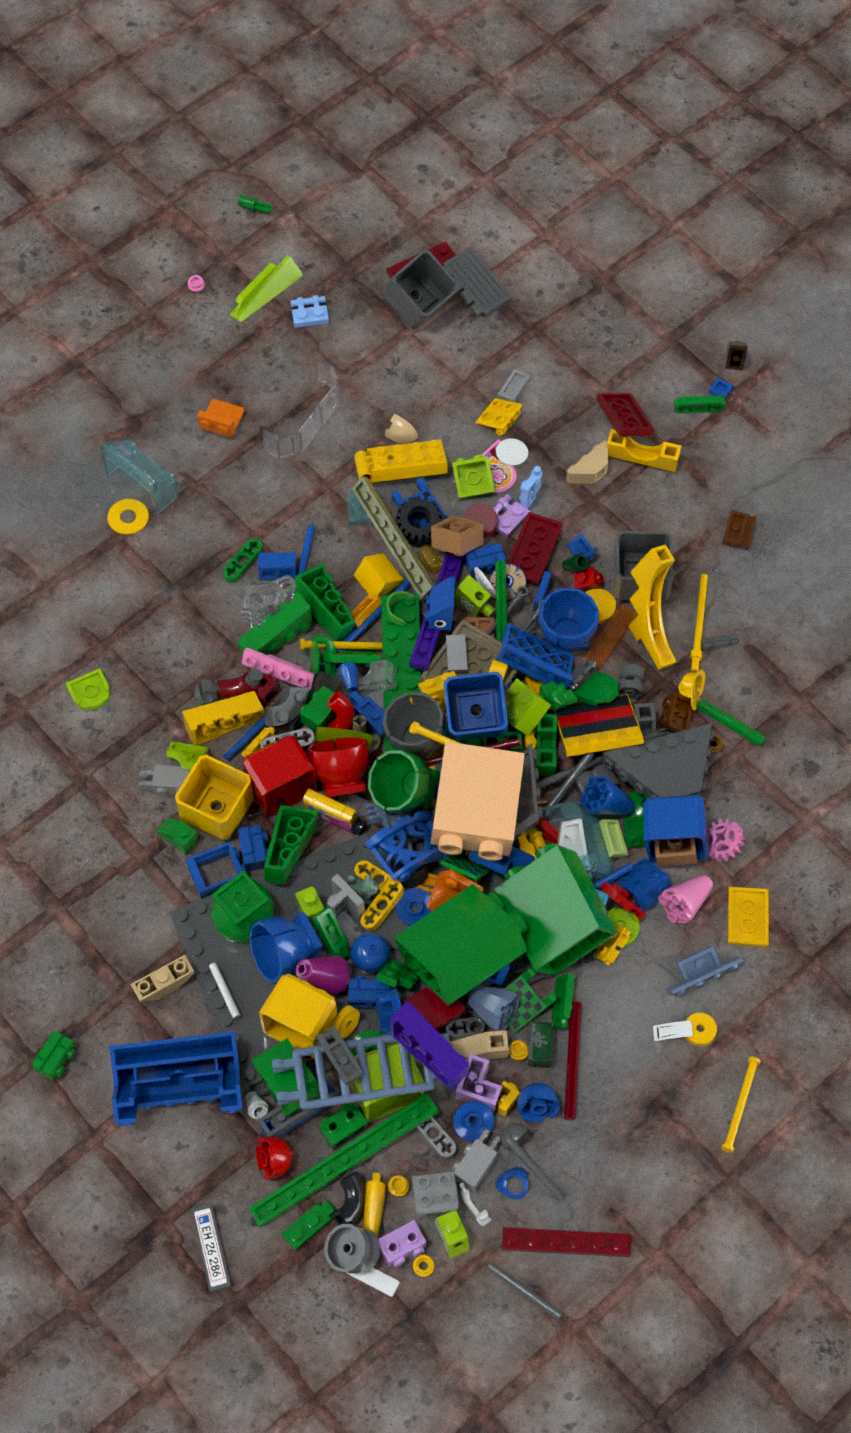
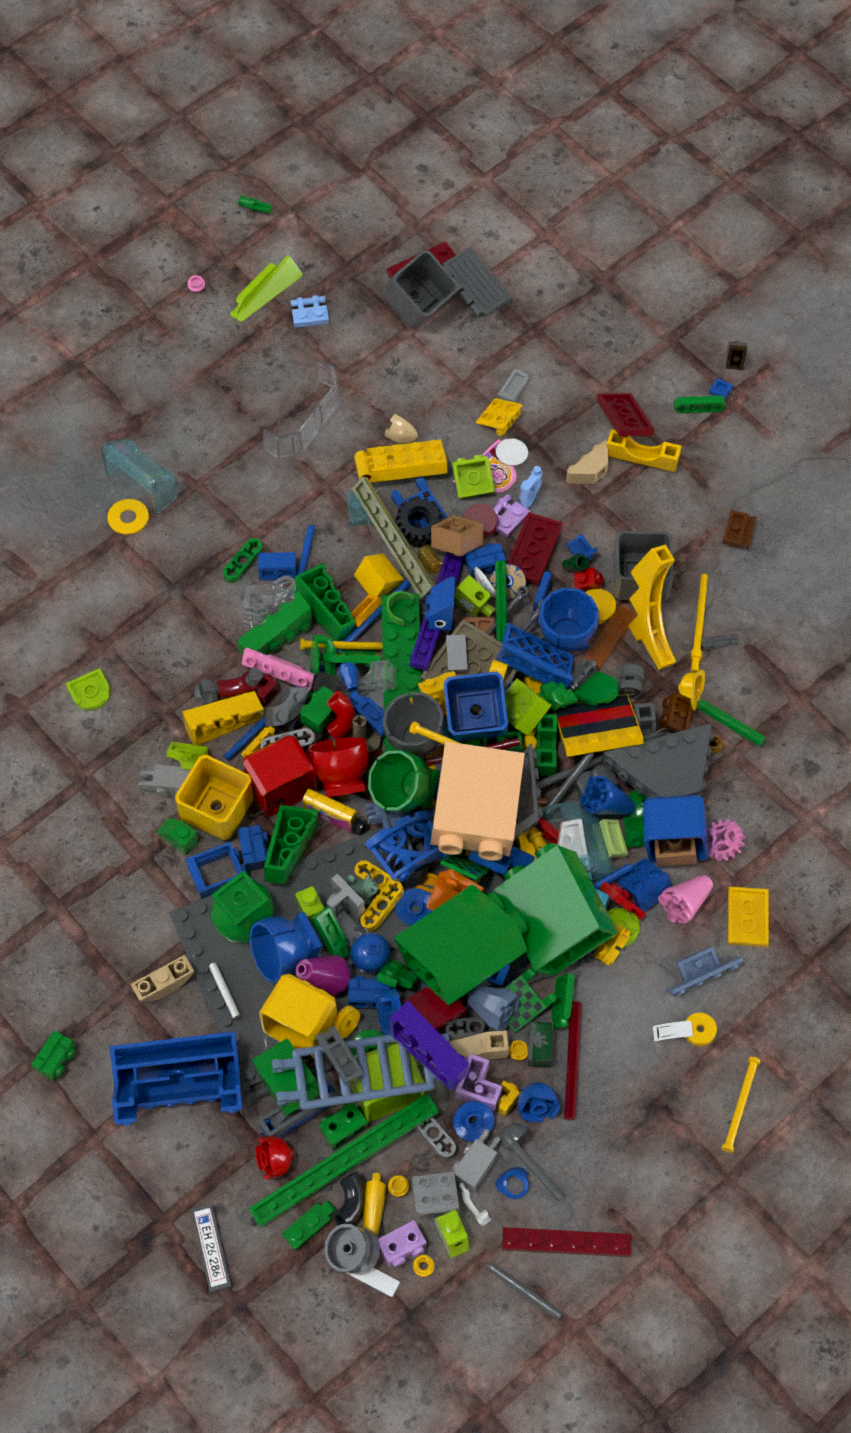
orange bracket [197,399,244,438] -> none
white cone [246,1091,268,1120] -> none
lime sticker [316,727,372,748] -> none

